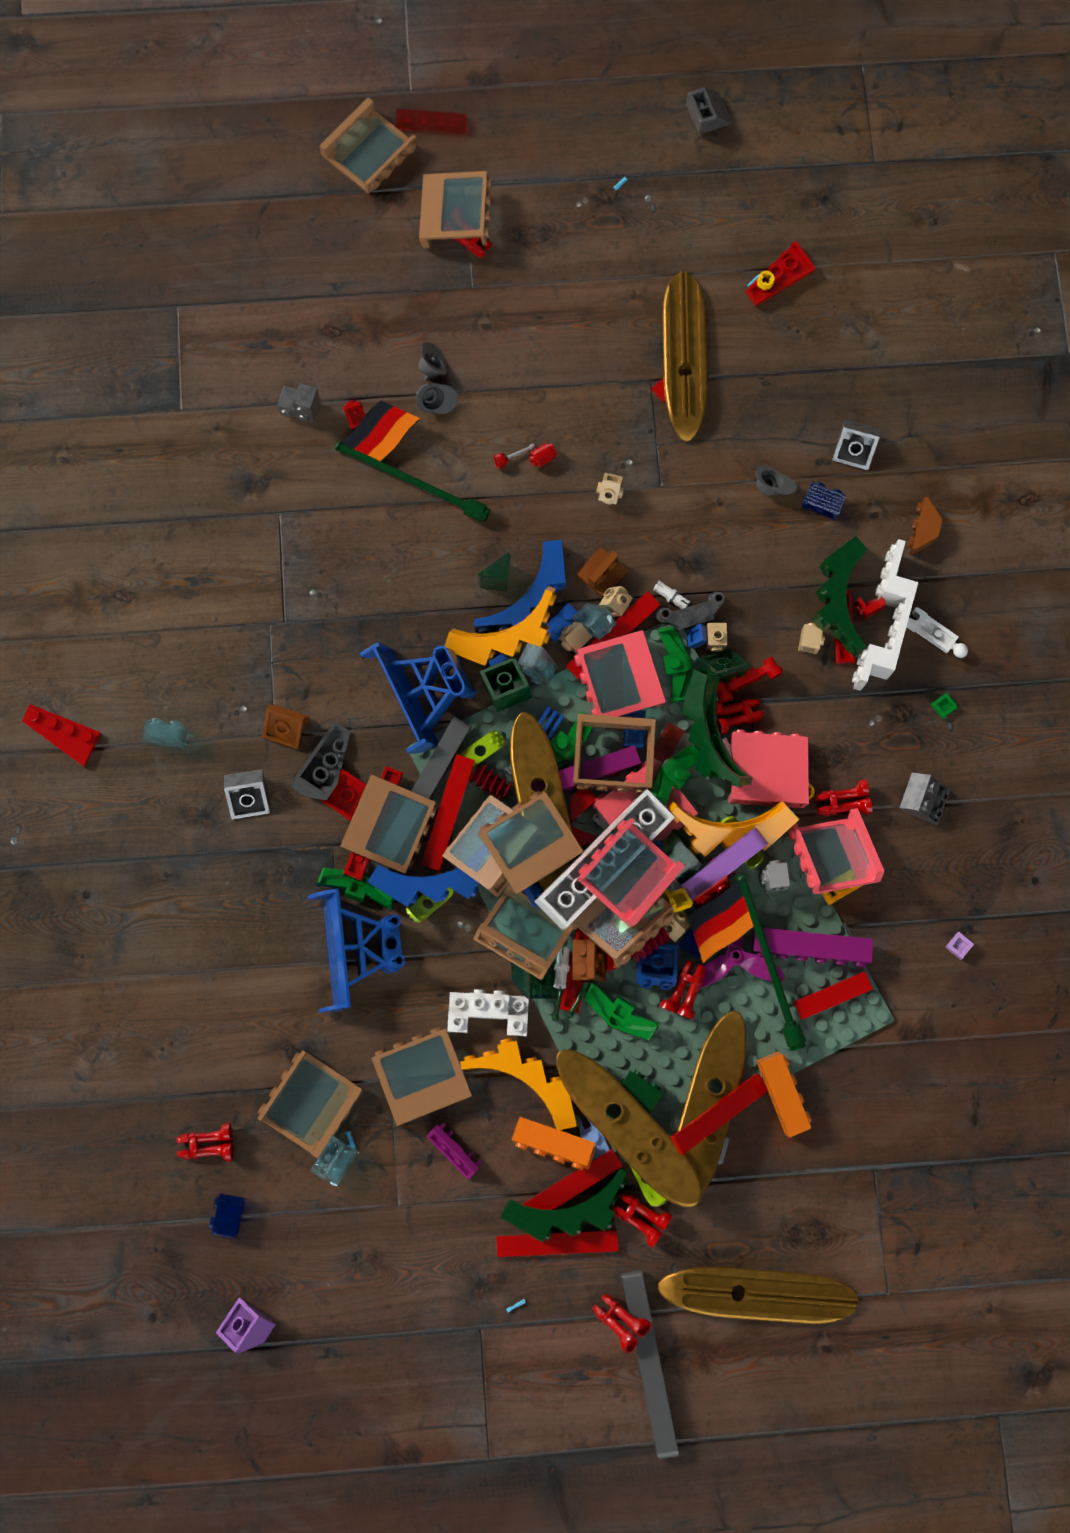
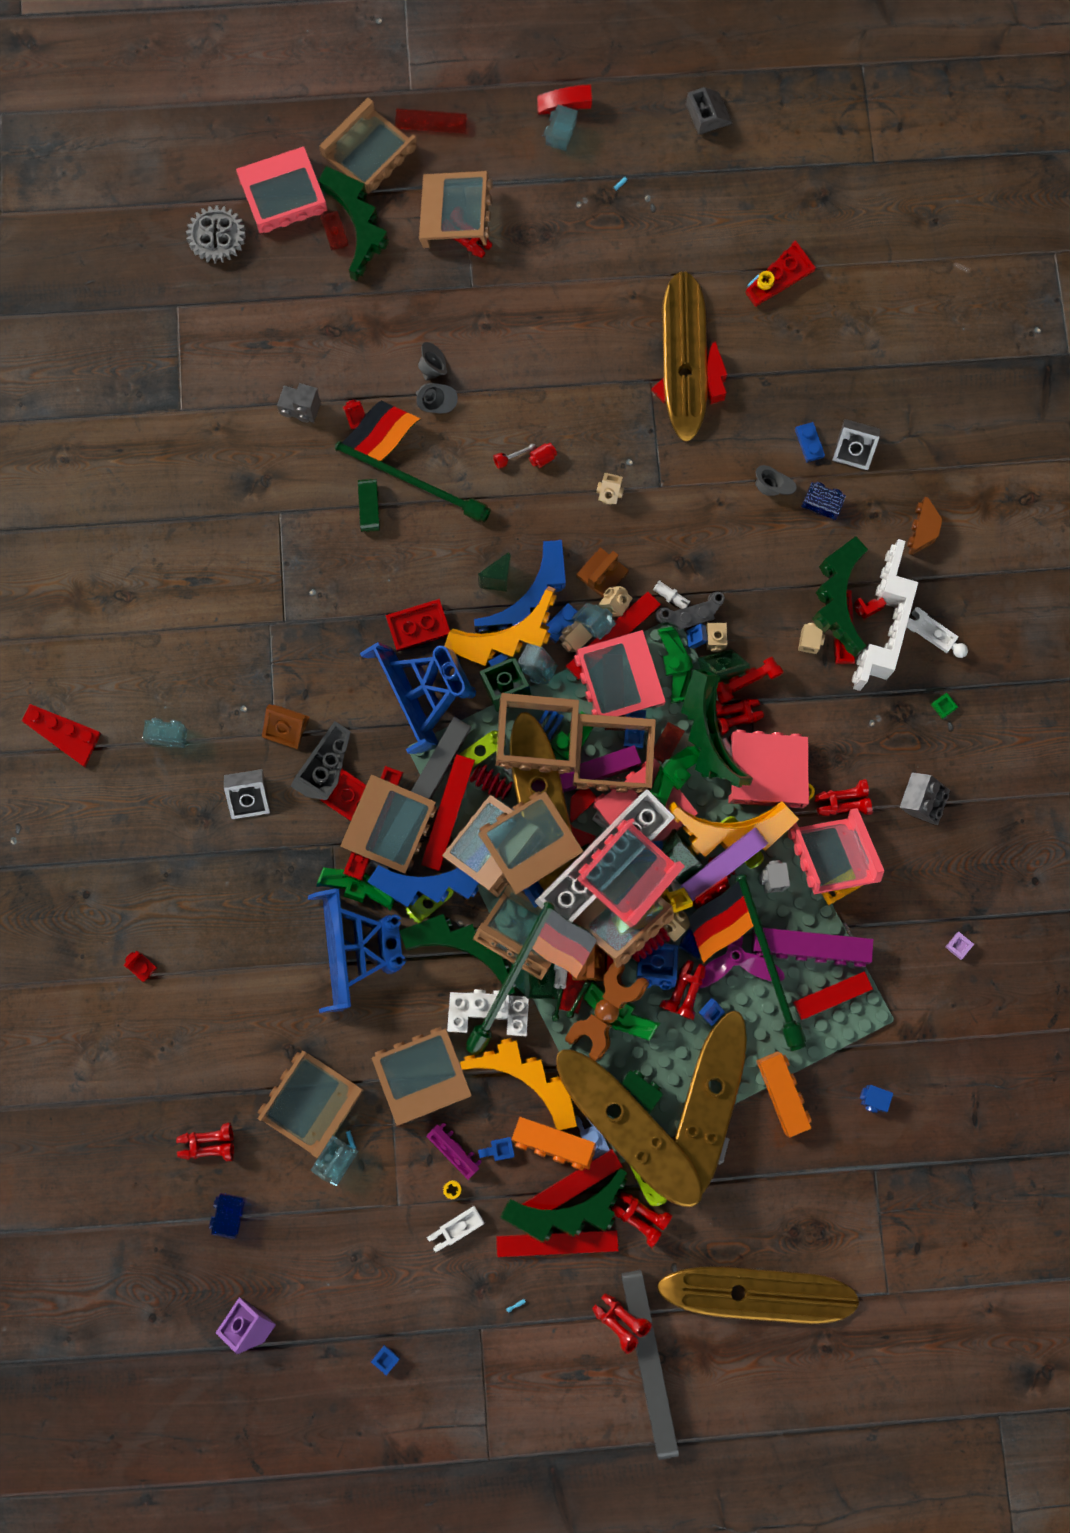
red tile [671,1074,768,1155] -> none
none -> red bracket [124,951,157,982]
none -> light grey gear [186,205,246,263]
none -> panel [236,146,327,234]
none -> dark green arch [318,166,389,281]
none -> clear red plate [320,211,349,251]
none -> dark green beam [358,479,380,532]
none -> blue plate [371,1345,400,1376]
none -> red plate [385,599,450,652]
none -> dark green arch [399,914,517,996]
none -> white hinge [427,1206,484,1252]
none -> yellow bush [443,1180,462,1199]
none -> flag [466,901,597,1055]
none -> blue plate [478,1137,515,1161]
none -> medium nougat window [495,693,579,774]
none -> red slope [537,85,592,114]
none -> clear light blue brick [544,104,578,151]
none -> dark orange piece [565,963,649,1062]
none -> blue plate [698,998,725,1026]
none -> red slope [707,342,727,404]
none -> blue plate [795,422,825,463]
none -> blue brick [860,1085,893,1113]

